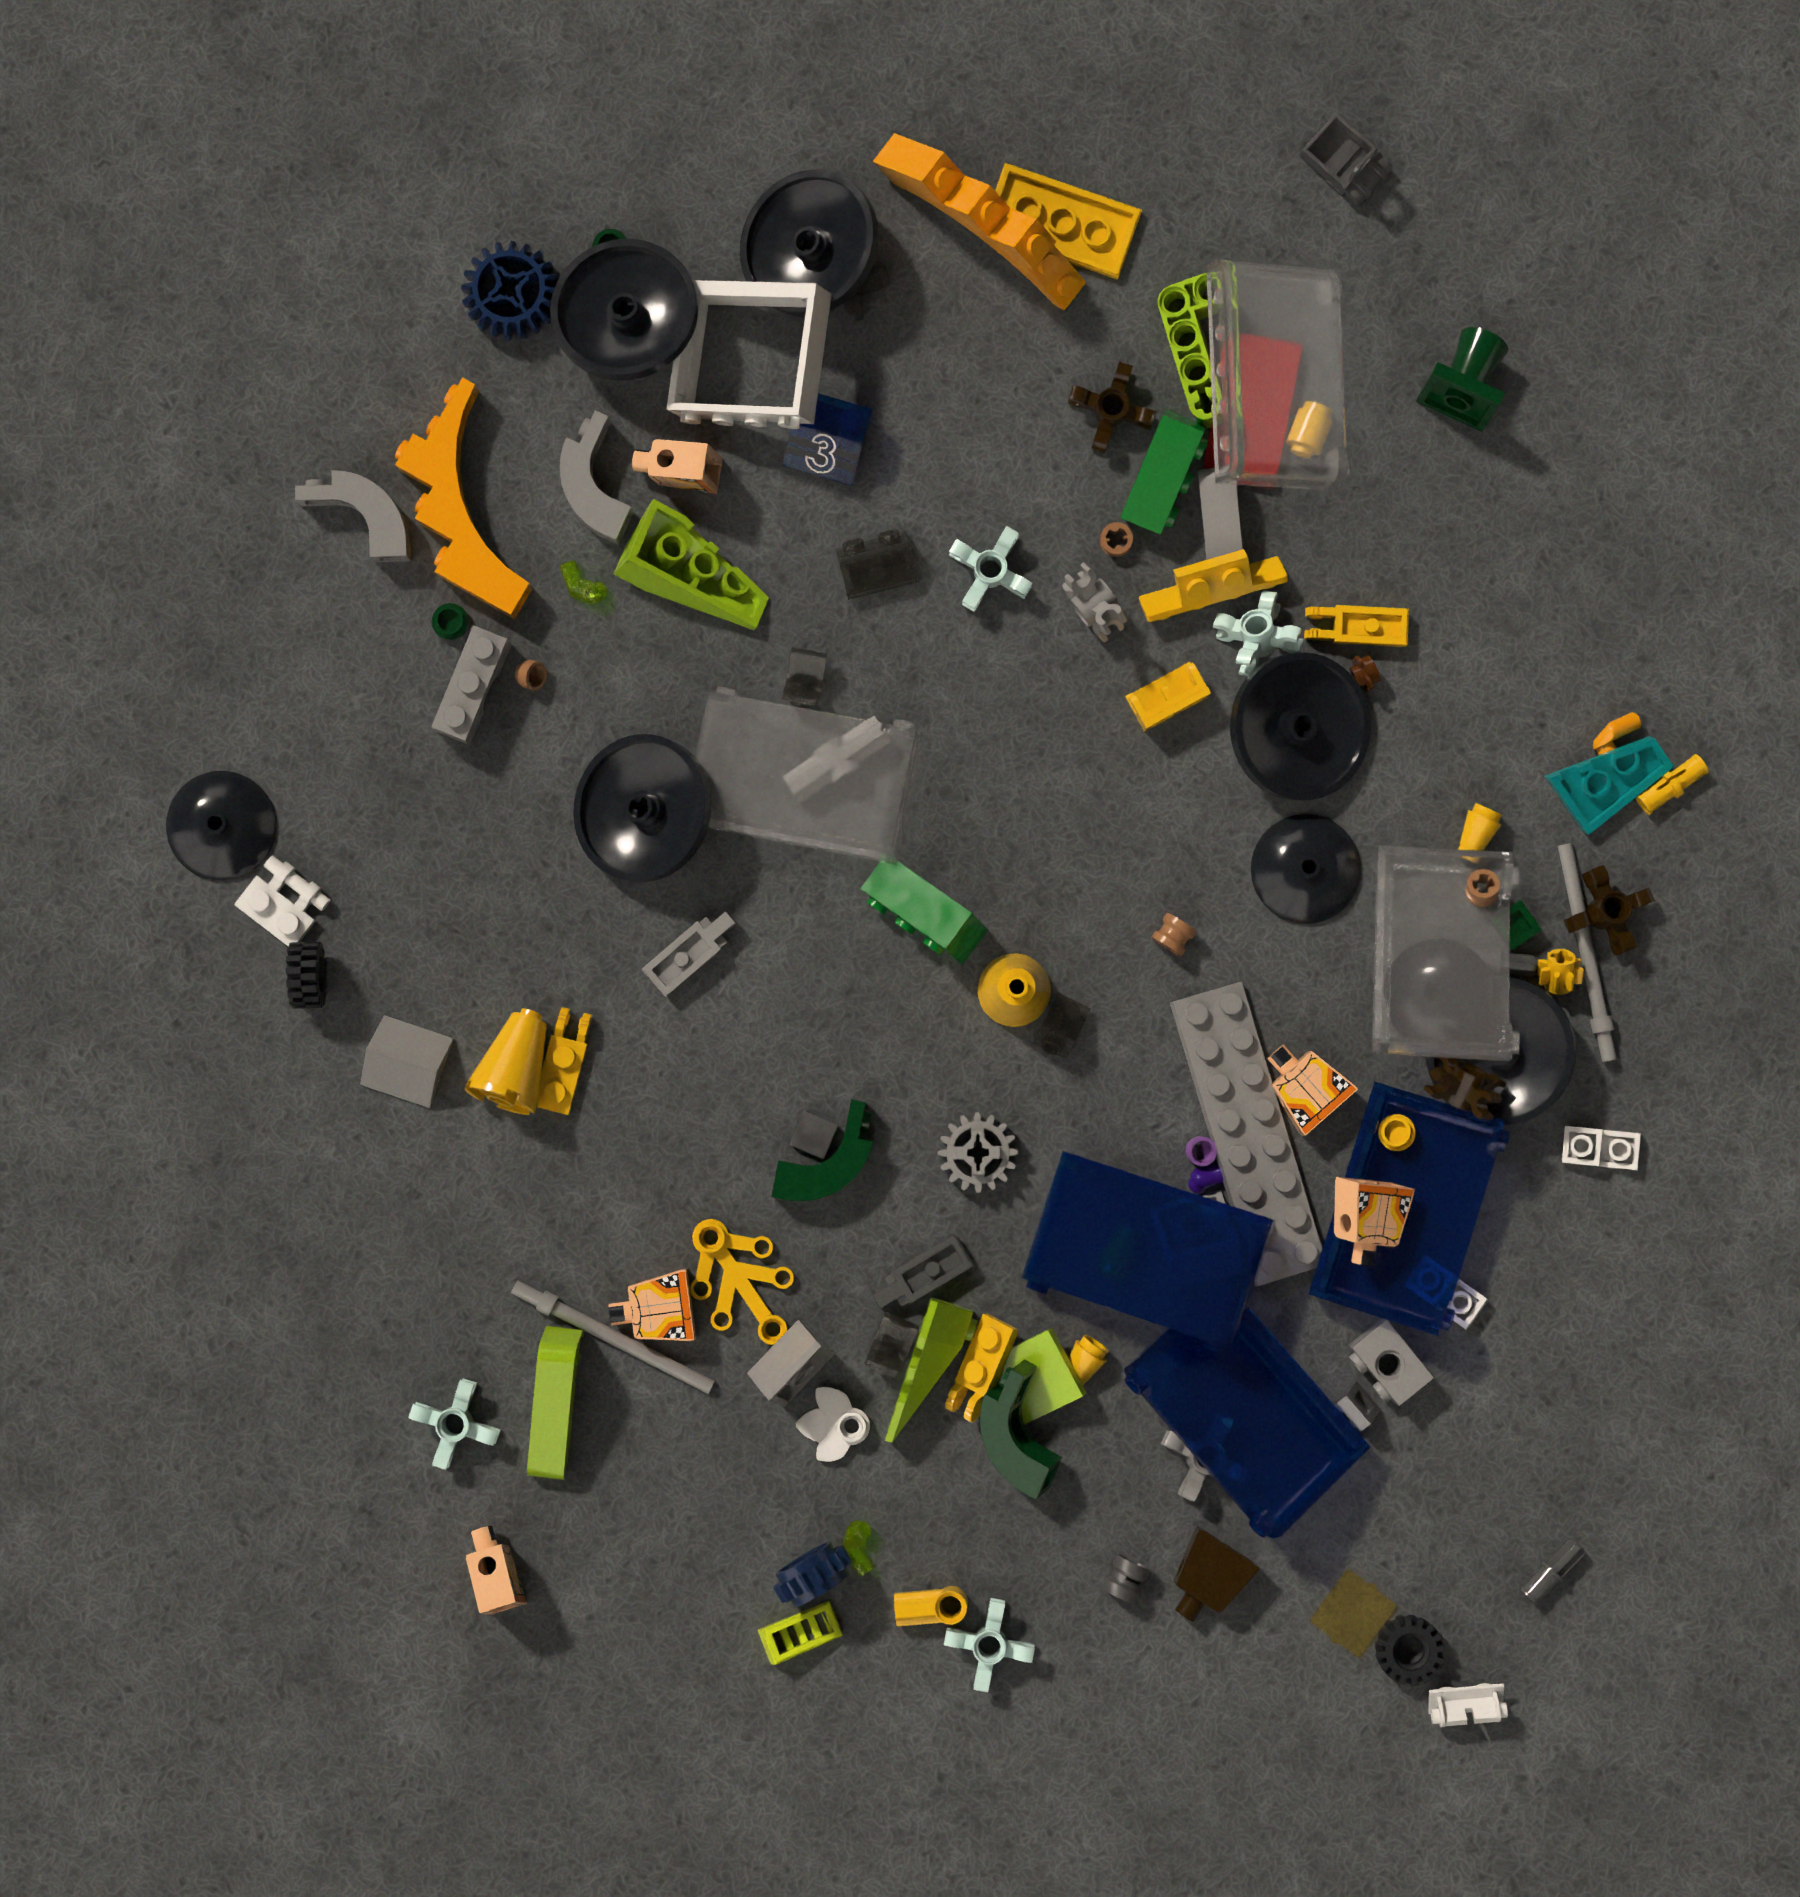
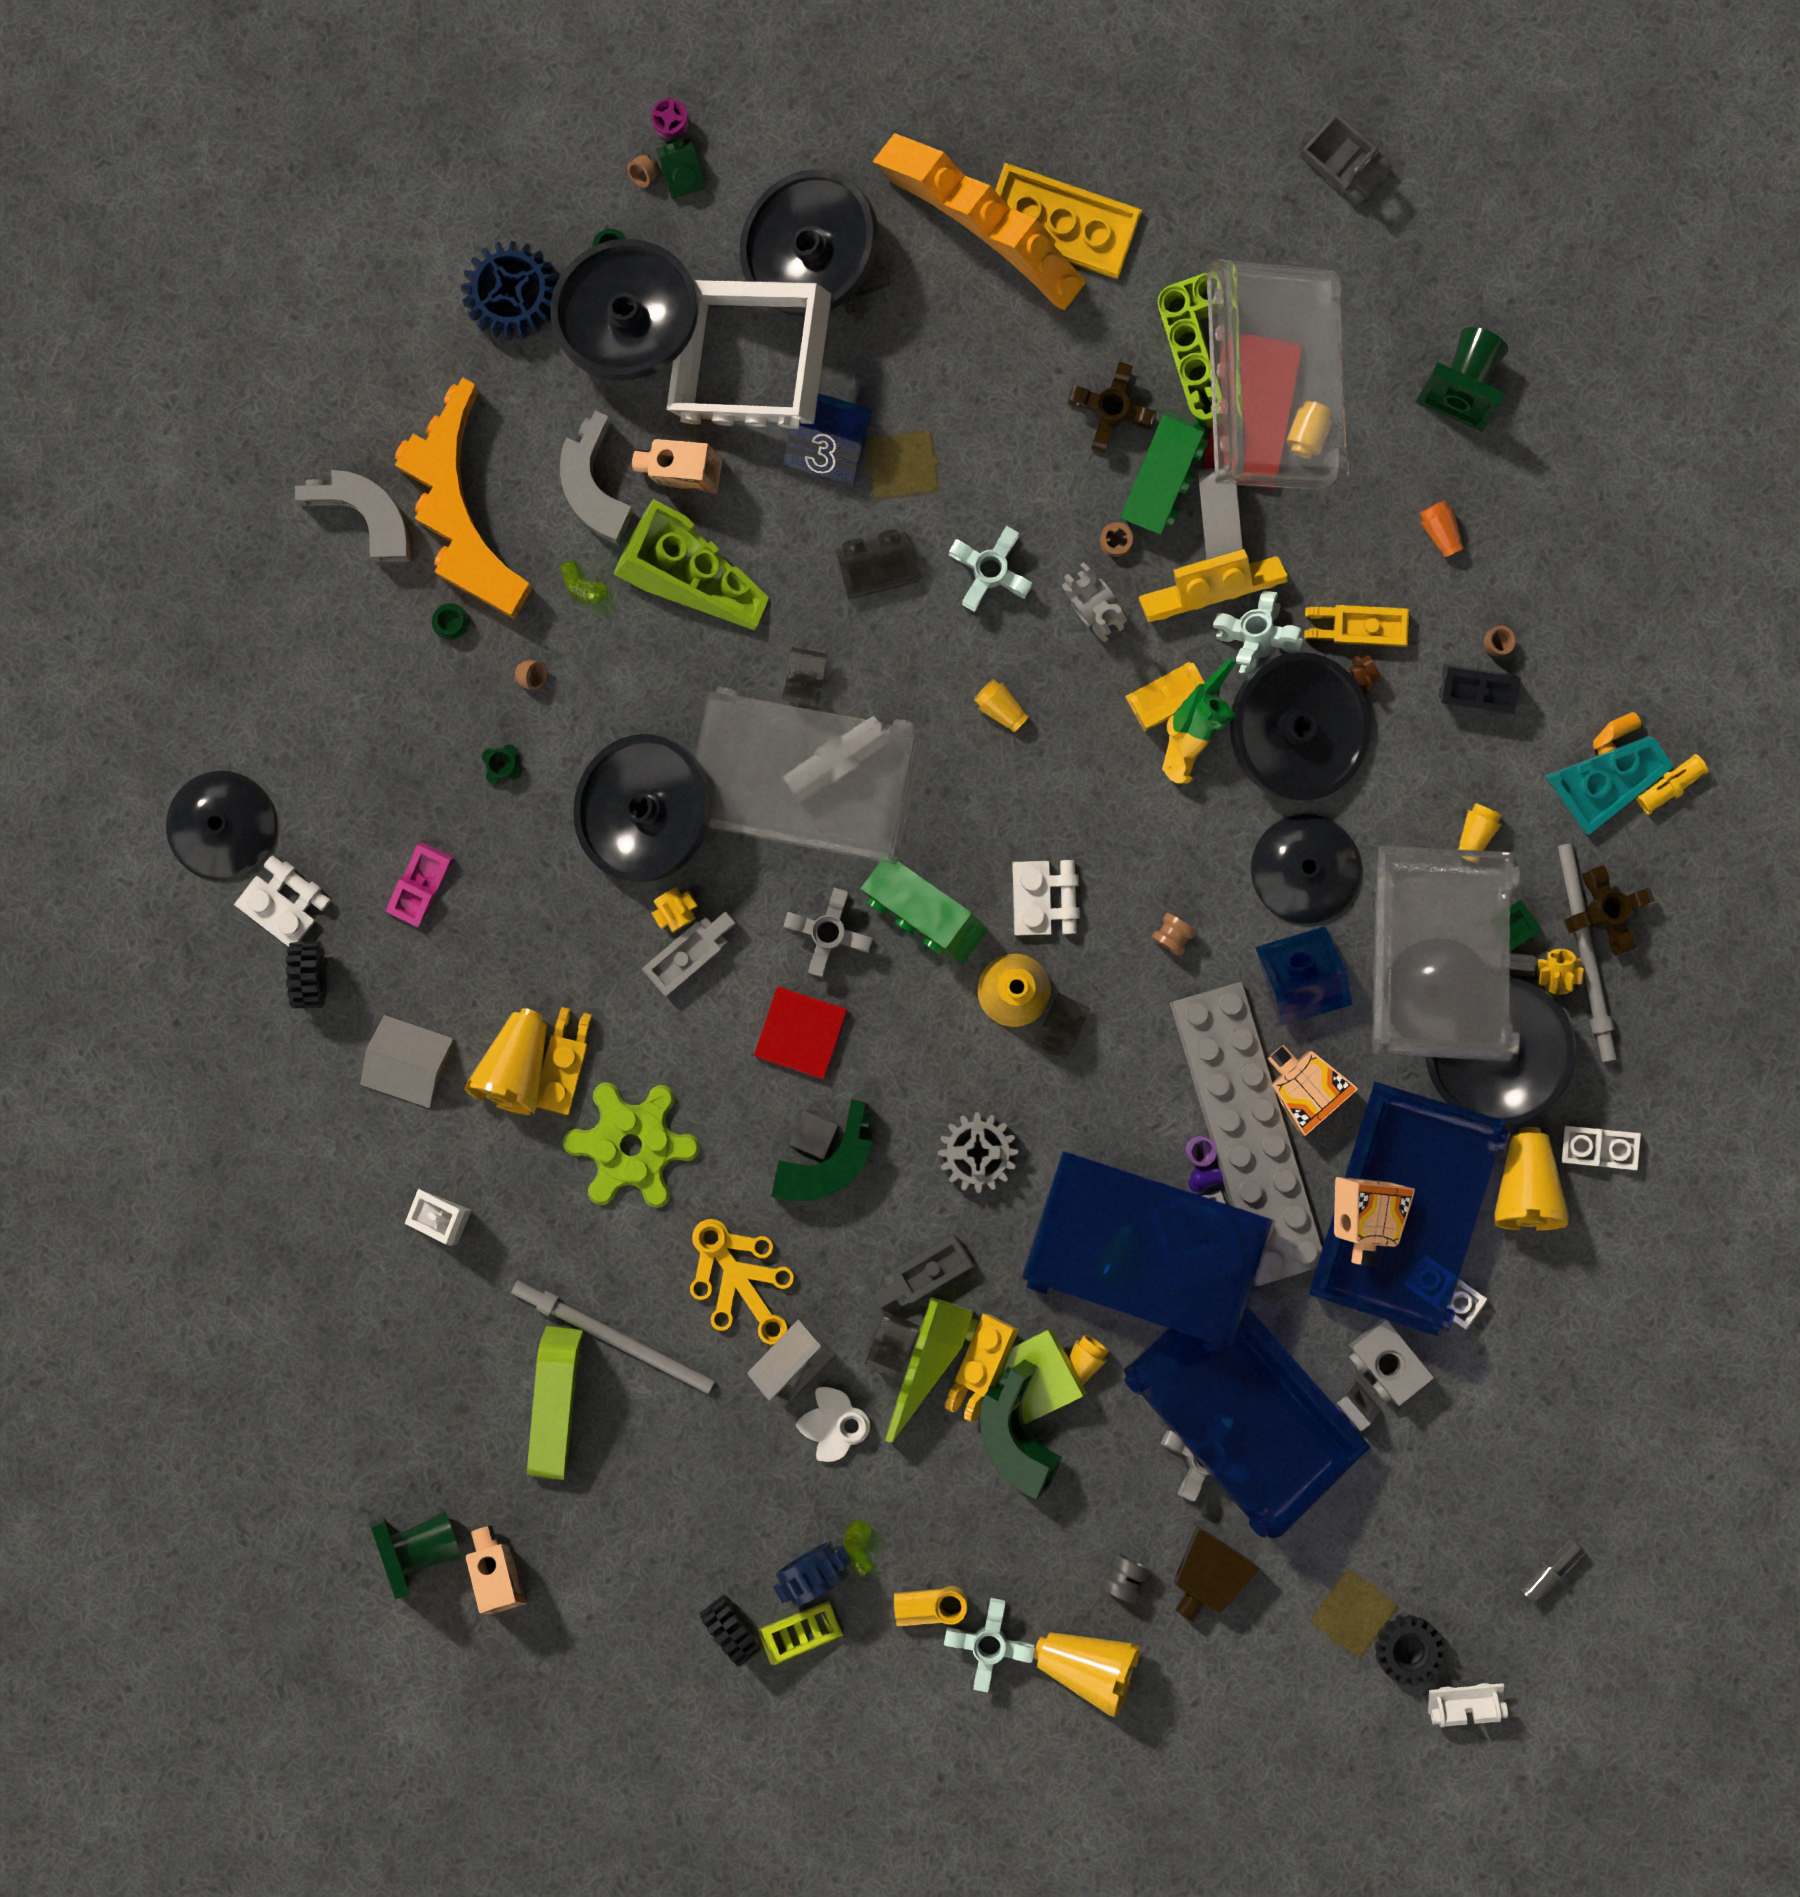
light aqua pin [408,1378,500,1470] -> none
light grey arch [431,625,512,745] -> none
torso [609,1268,696,1341] -> none
yellow plate [1378,1114,1416,1151] -> none
dark brown pin [1424,1053,1507,1120] -> none
medium nougat bush [1465,869,1500,907] -> none
none -> dark green plant [369,1510,462,1599]
none -> dark pink slope [385,842,454,927]
none -> white slope [405,1189,471,1246]
none -> dark green plate [482,744,522,784]
none -> lime plate [563,1082,700,1208]
none -> medium nougat hinge [627,154,659,188]
none -> magenta wheel [651,98,689,140]
none -> yellow gear [651,887,698,933]
none -> dark green bracket [656,137,706,199]
none -> black tyre [699,1594,764,1667]
none -> red tile [754,986,847,1079]
none -> light grey pin [784,888,873,978]
none -> clear yellow piece [867,431,937,498]
none -> yellow cone [974,679,1029,732]
none -> white plate [1012,860,1080,936]
none -> yellow cone [1033,1632,1141,1717]
none -> green animal [1162,658,1237,784]
none -> clear blue slope [1255,926,1352,1026]
none -> orange cone [1419,500,1464,557]
none -> black hinge [1439,664,1521,714]
none -> medium nougat hinge [1483,626,1516,657]
none -> yellow cone [1494,1127,1569,1231]

